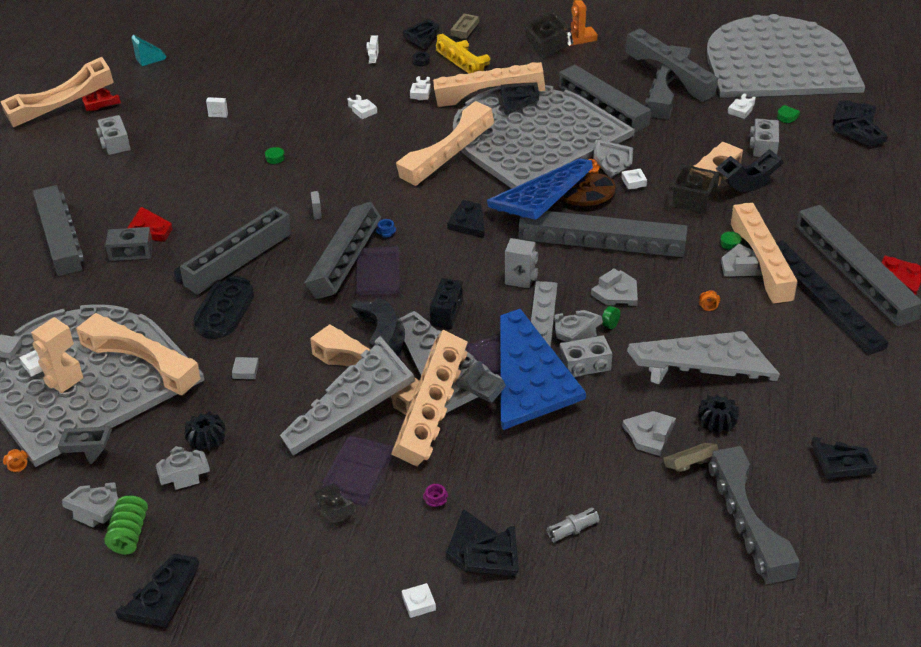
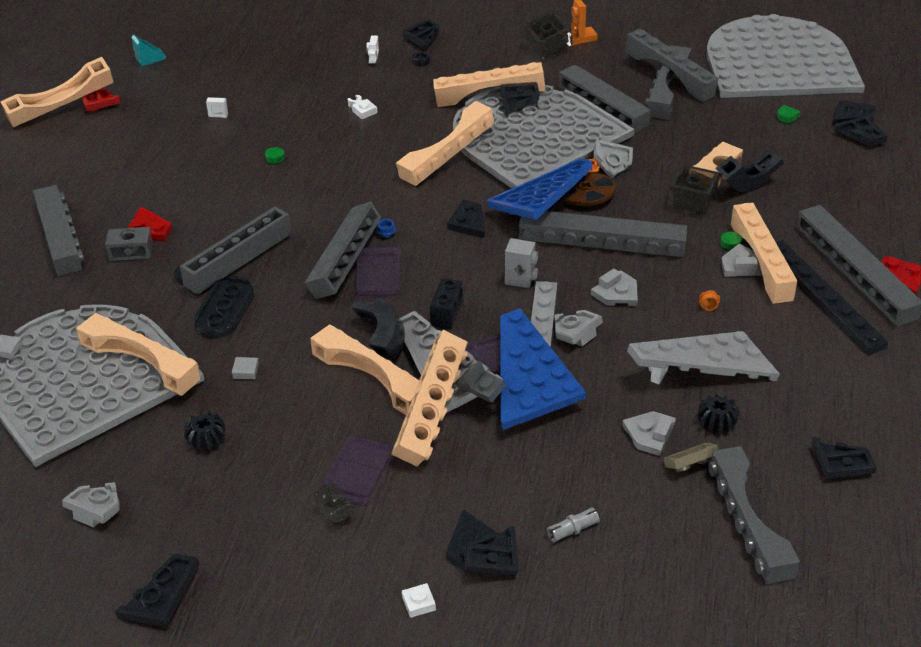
orange plate [3,449,28,472] -> none
white plate [19,350,43,376] -> none
light nougat arch [31,317,83,393] -> none
dark grey slope [58,426,112,464] -> none
light grey brick [96,115,131,155] -> none
bright green piece [104,496,148,555] -> none
light grey plate [156,446,210,490] -> none
light grey wing [280,336,416,455] -> none
light grey tile [311,191,322,220] -> none
white plate [410,76,431,100] -> none
magenta plate [423,484,448,507] -> none
yellow plate [436,34,490,74] -> none
dark tan plate [451,14,479,39] -> none
light grey brick [559,335,612,377] -> none
green tile [602,306,620,329] -> none
white plate [621,169,647,189] -> none
white plate [728,94,756,119] -> none
light grey brick [750,119,779,157] -> none

